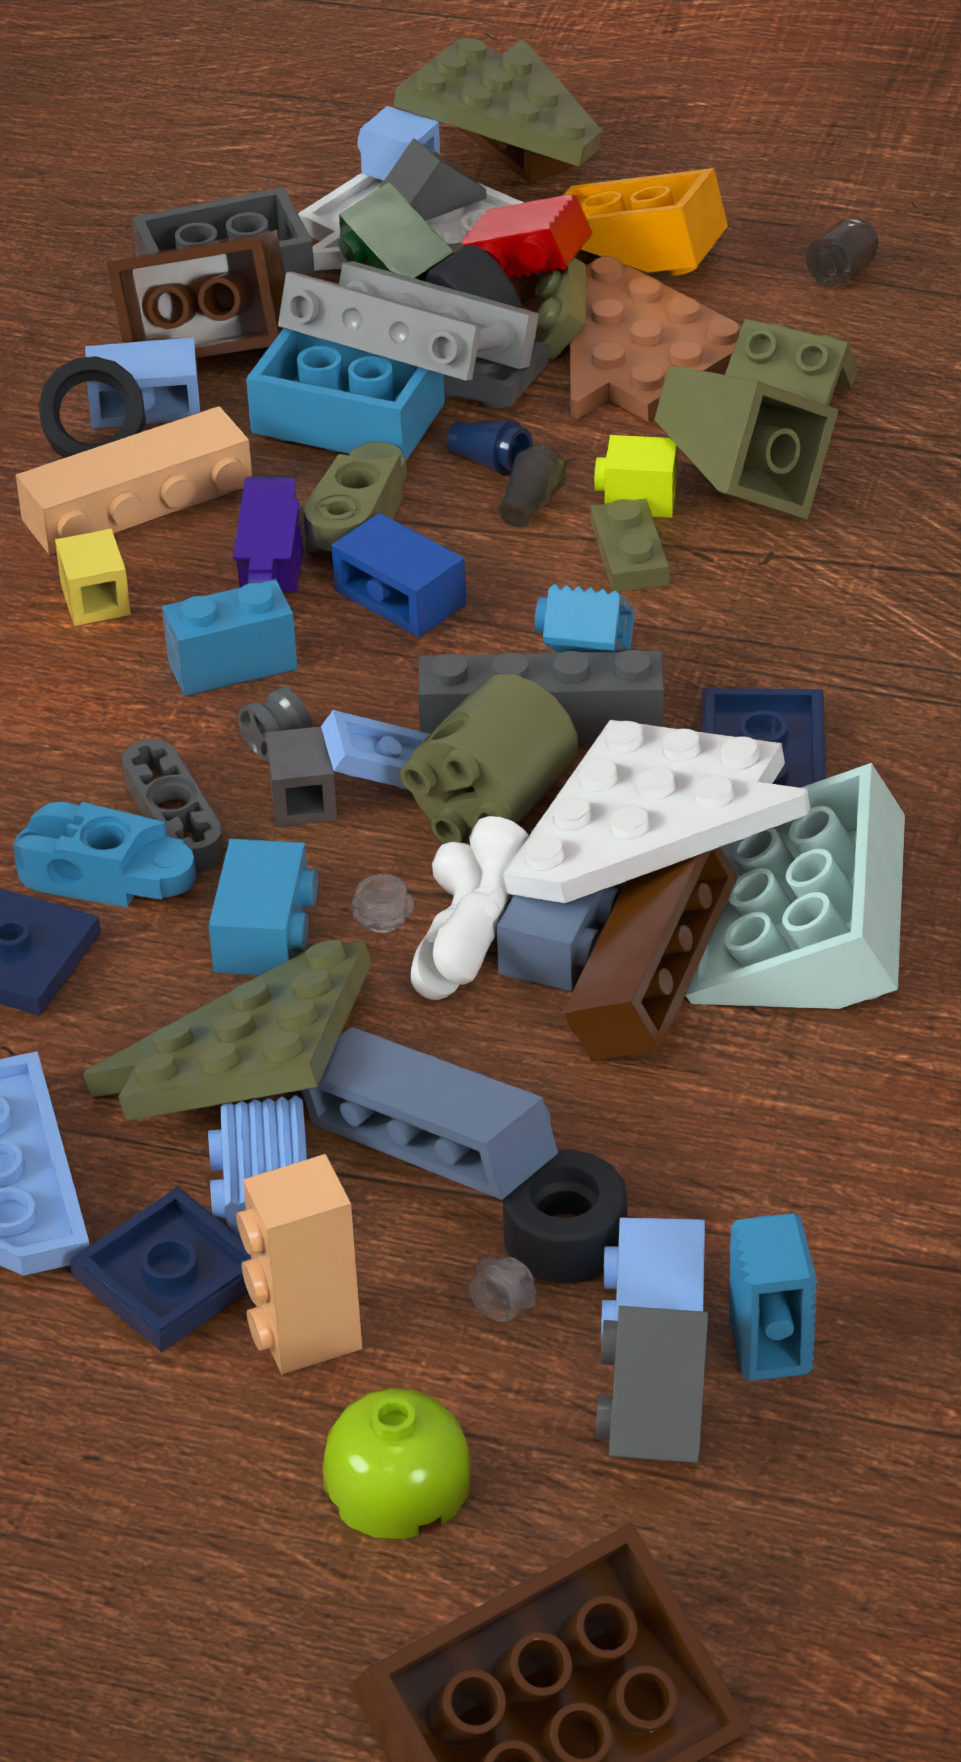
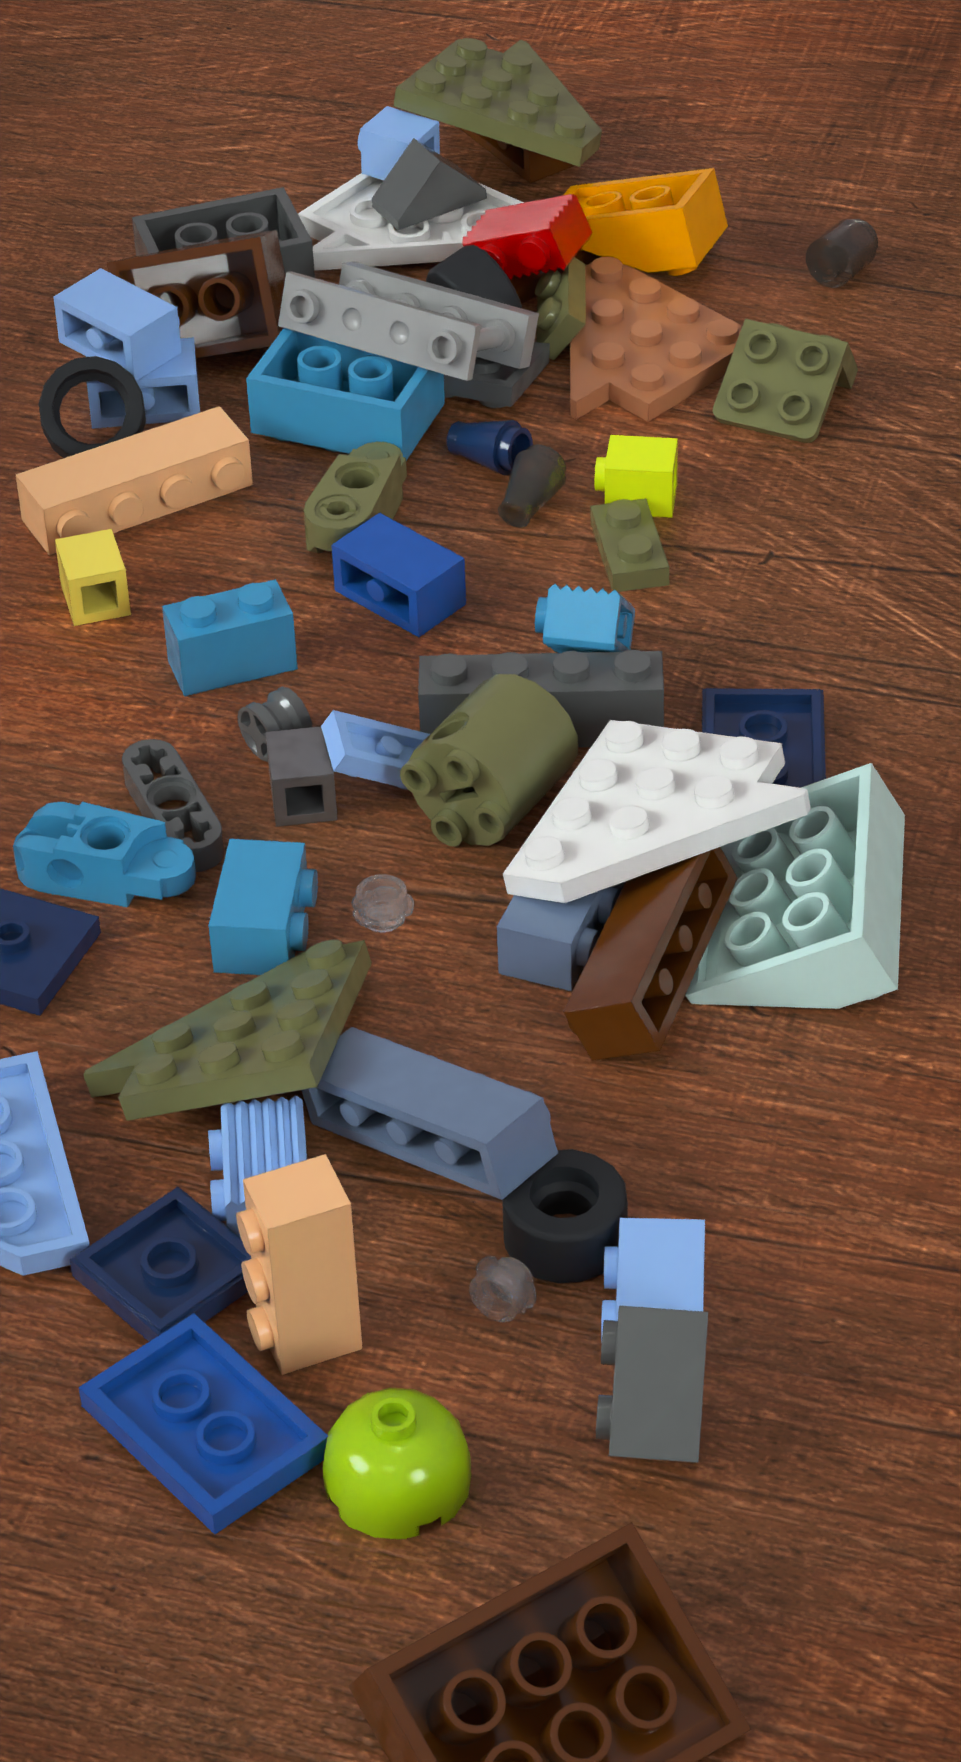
dark purple piece [233,476,304,592] -> none
brick [338,182,454,282] -> none
white piece [410,816,529,1000] -> none
olive slope [654,365,839,520] -> none
dark azure brick [729,1213,818,1381] -> none
none -> light blue brick [53,268,182,381]
none -> blue plate [78,1313,328,1534]

